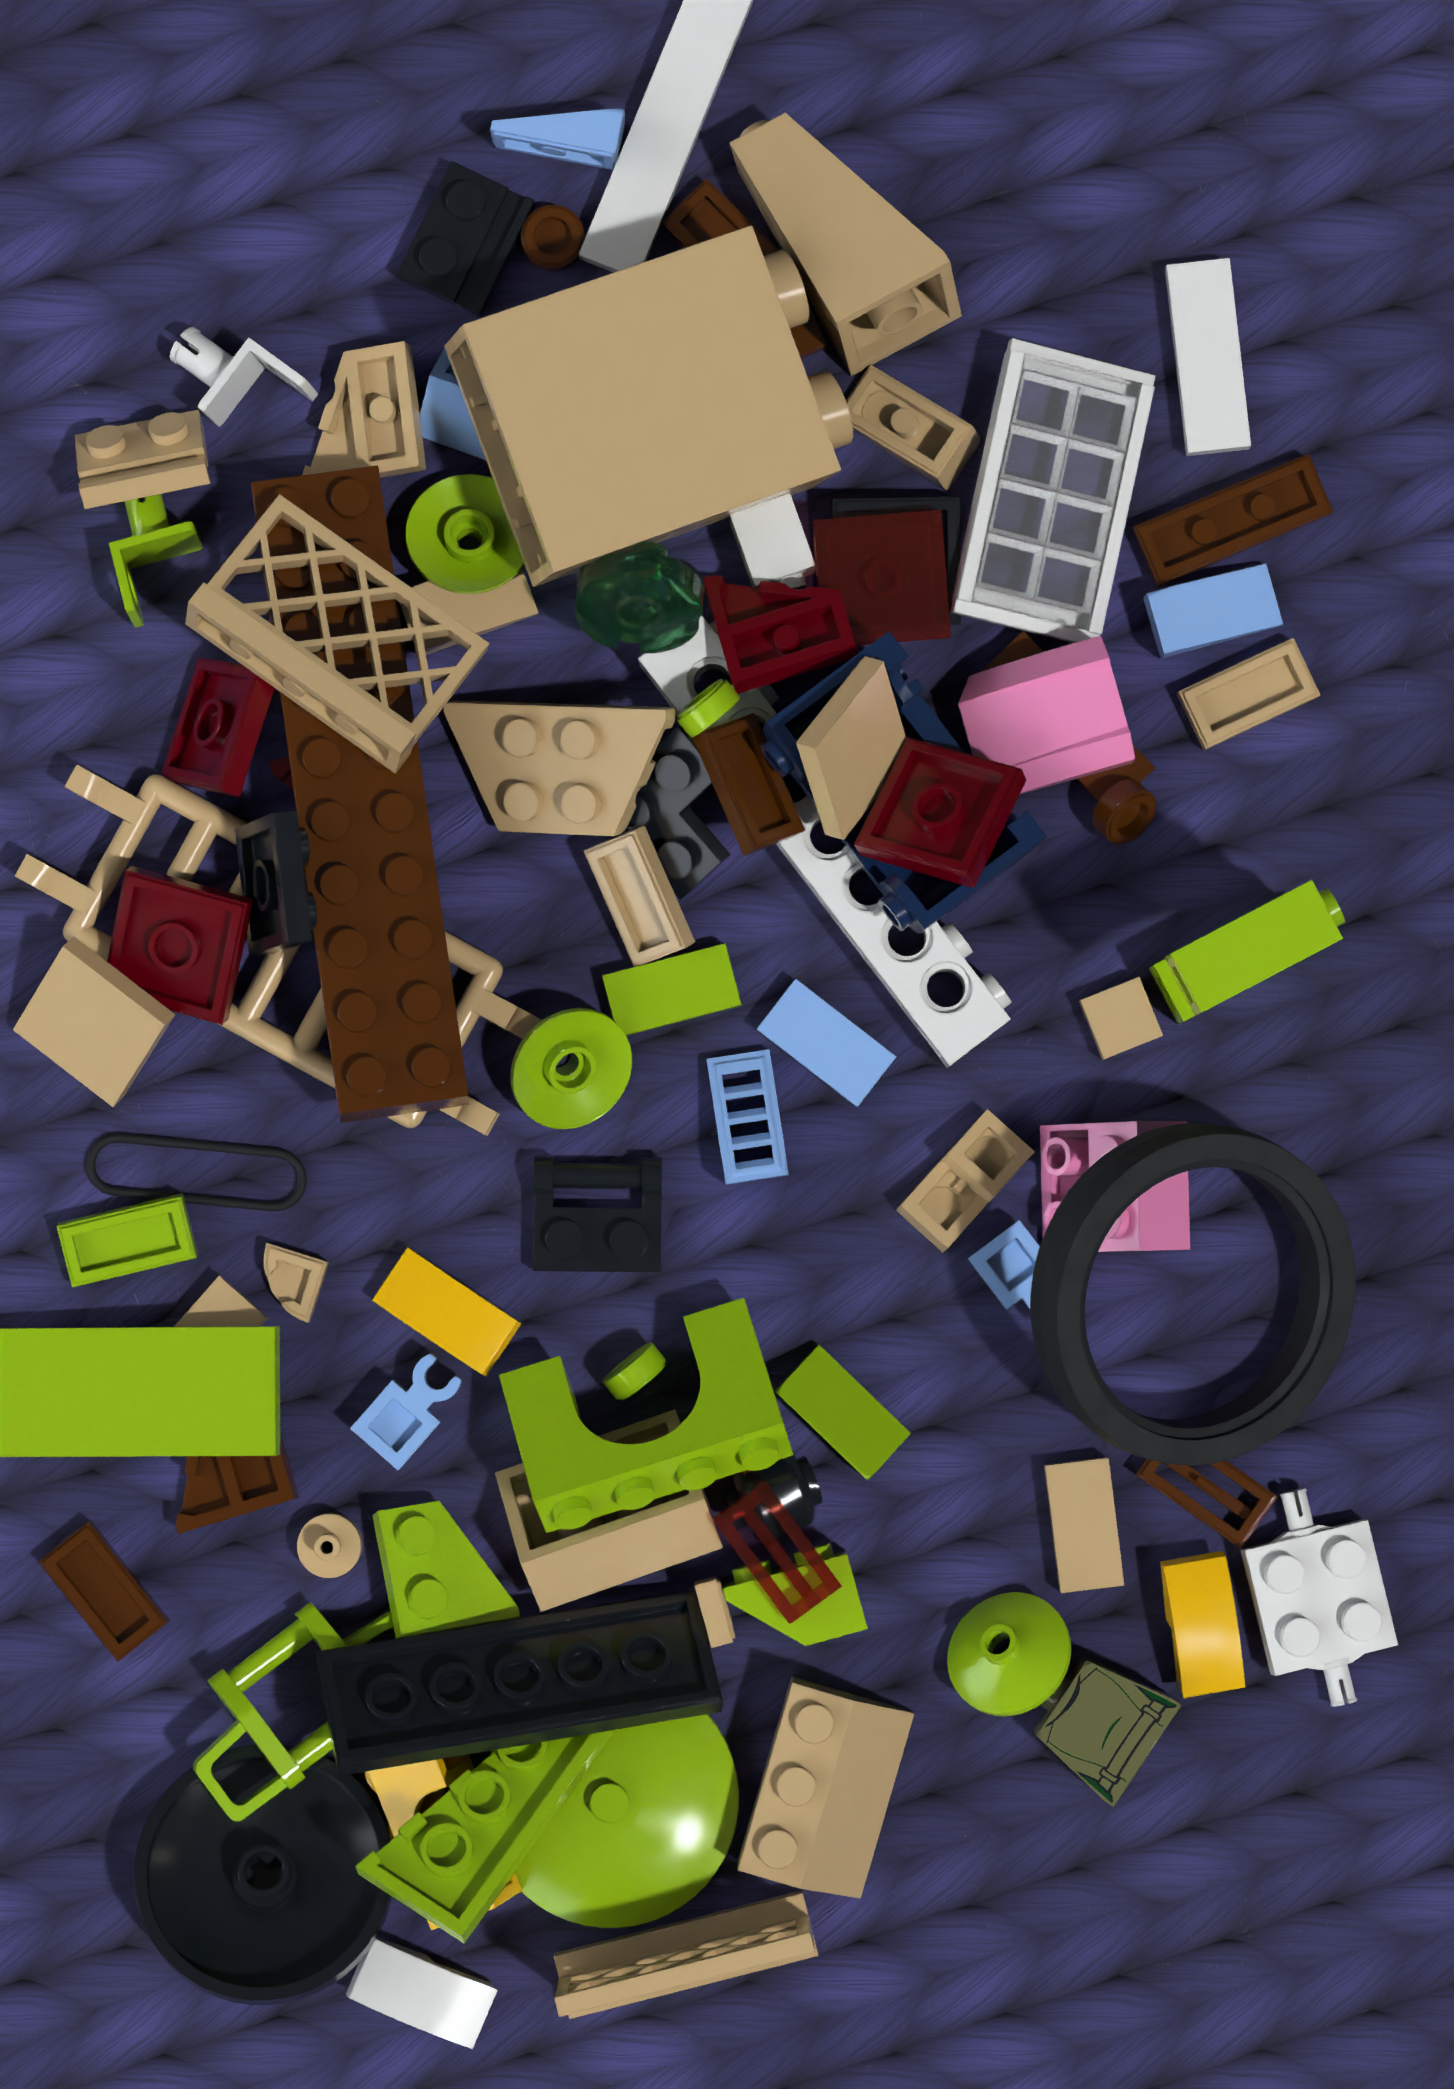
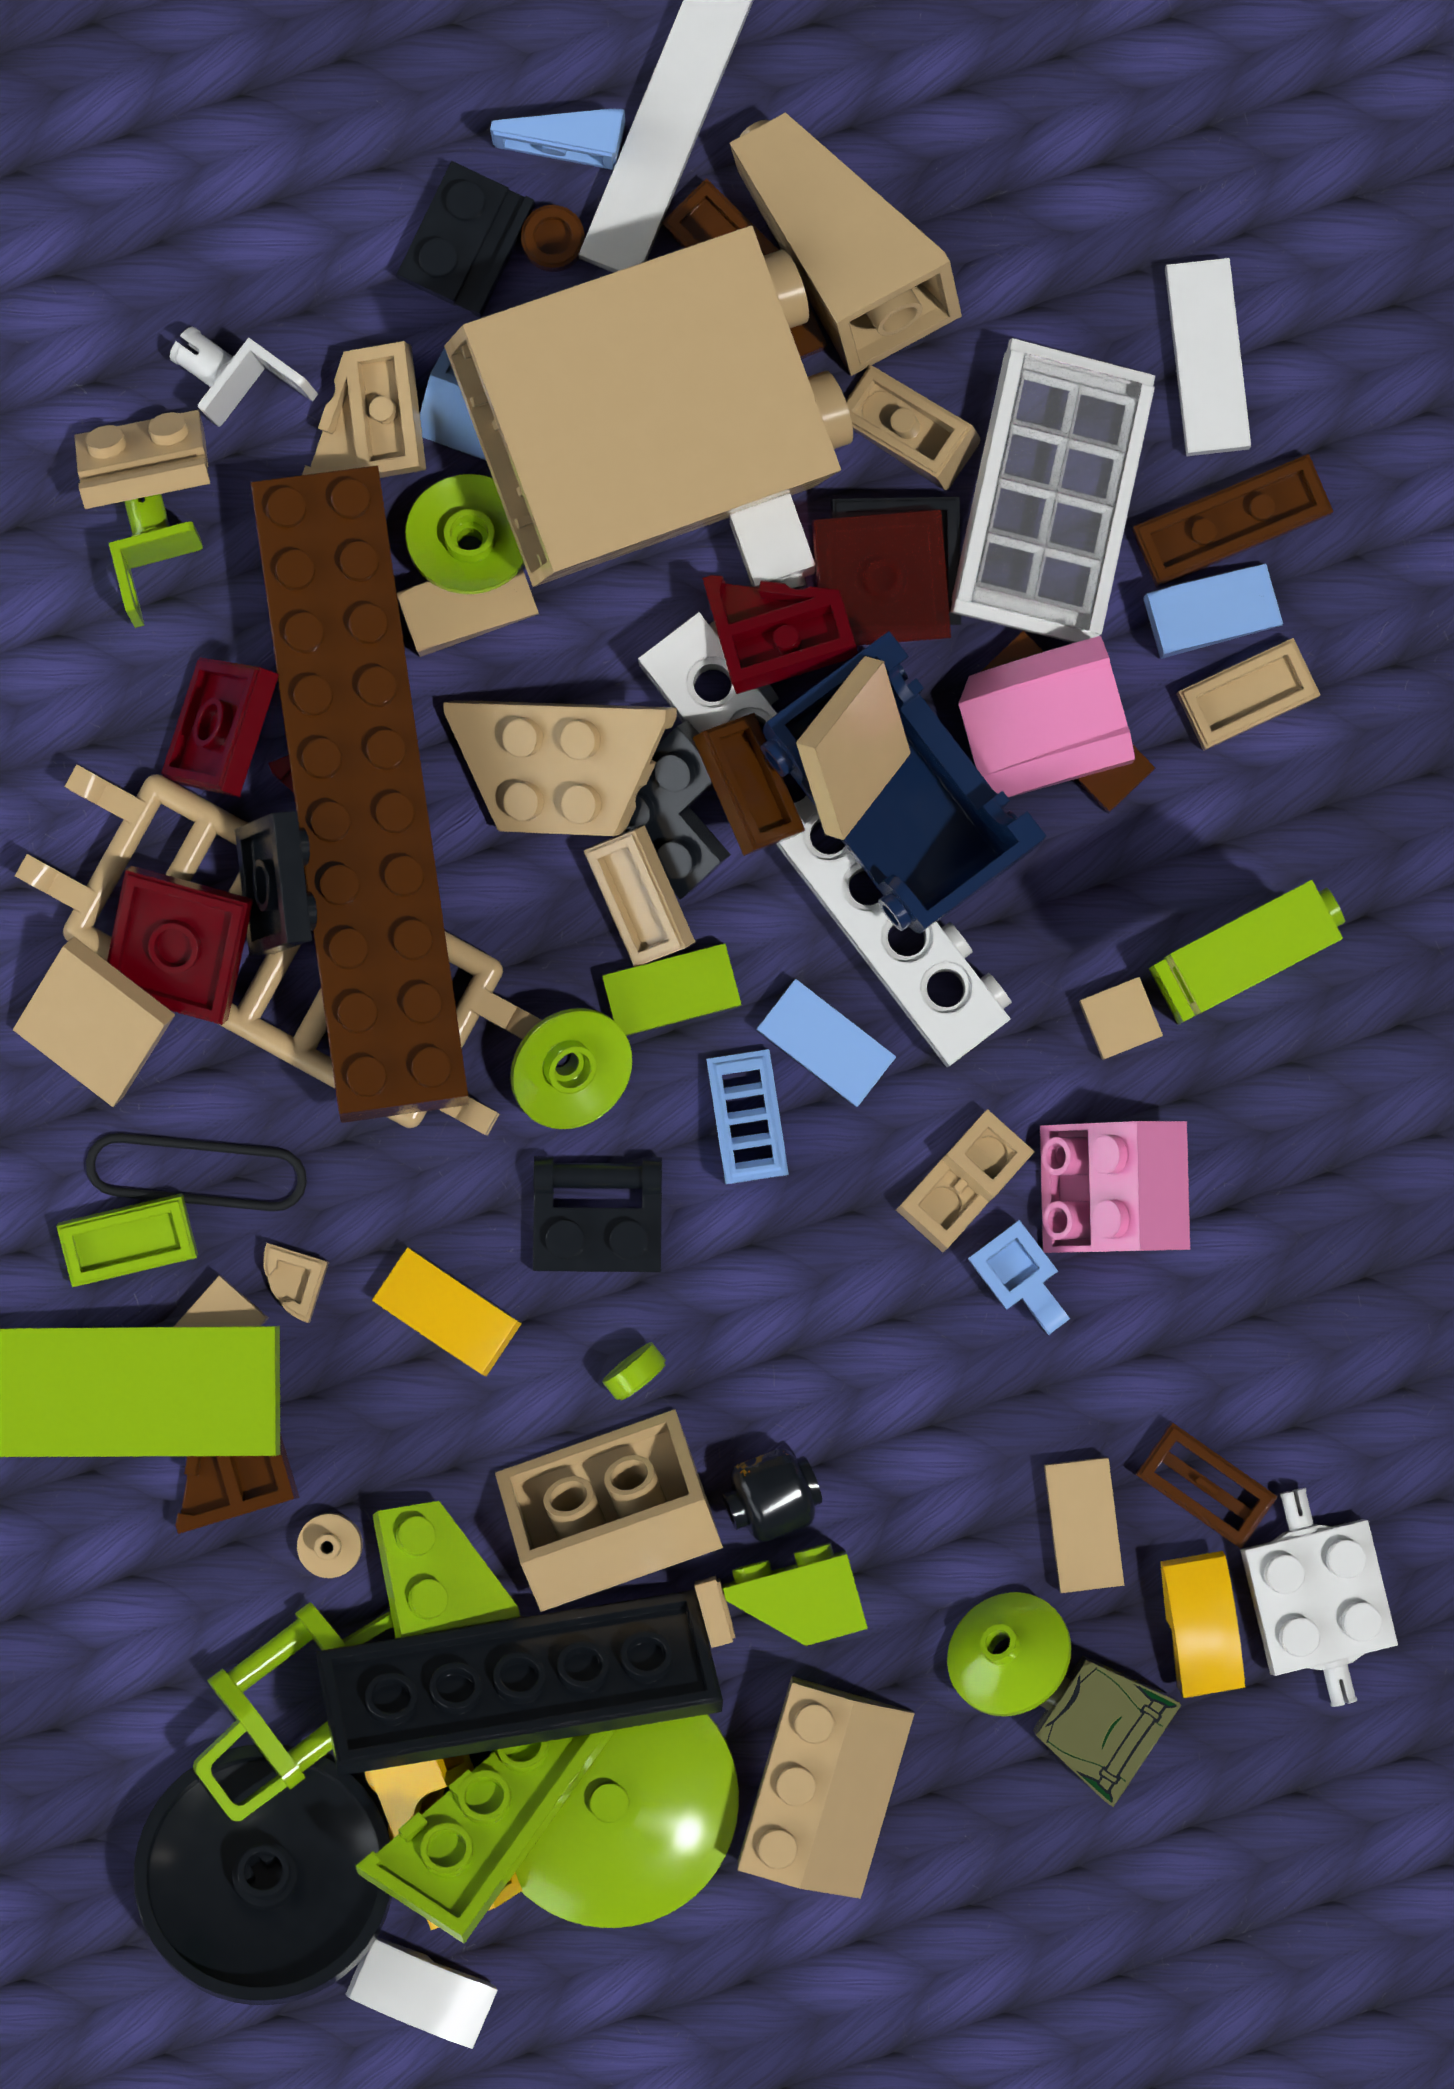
reddish brown tile [38,1521,170,1662] -> none
tan fence [185,494,490,774] -> none
light blue plate [350,1353,462,1470] -> none
lime arch [499,1298,794,1533] -> none
tan fence [554,1890,819,2019] -> none
clear green plate [575,541,705,654] -> none
lime tile [676,679,740,738] -> none
clear red tile [712,1479,842,1624] -> none
lime slope [775,1345,911,1481] -> none
dark red plate [854,737,1026,888] -> none
black tyre [1030,1123,1356,1465] -> none
reddish brown tile [1092,779,1156,845] -> none

